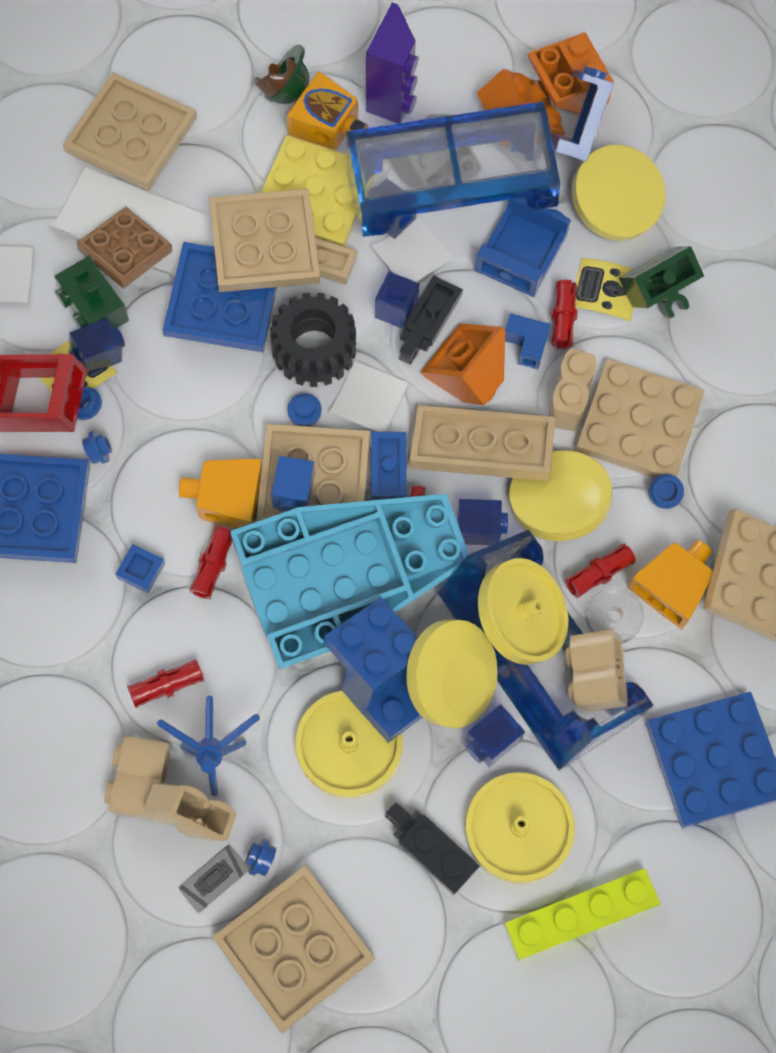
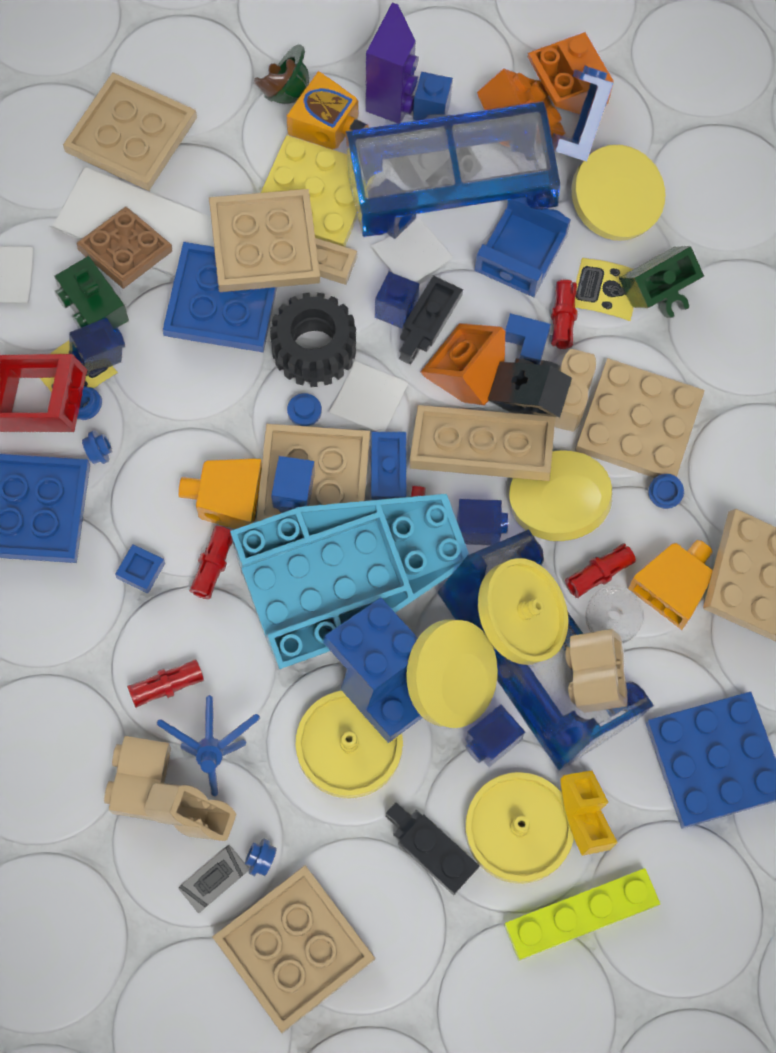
none -> blue brick [413,71,453,122]
none -> black brick [488,358,572,418]
none -> yellow slope [560,770,618,856]

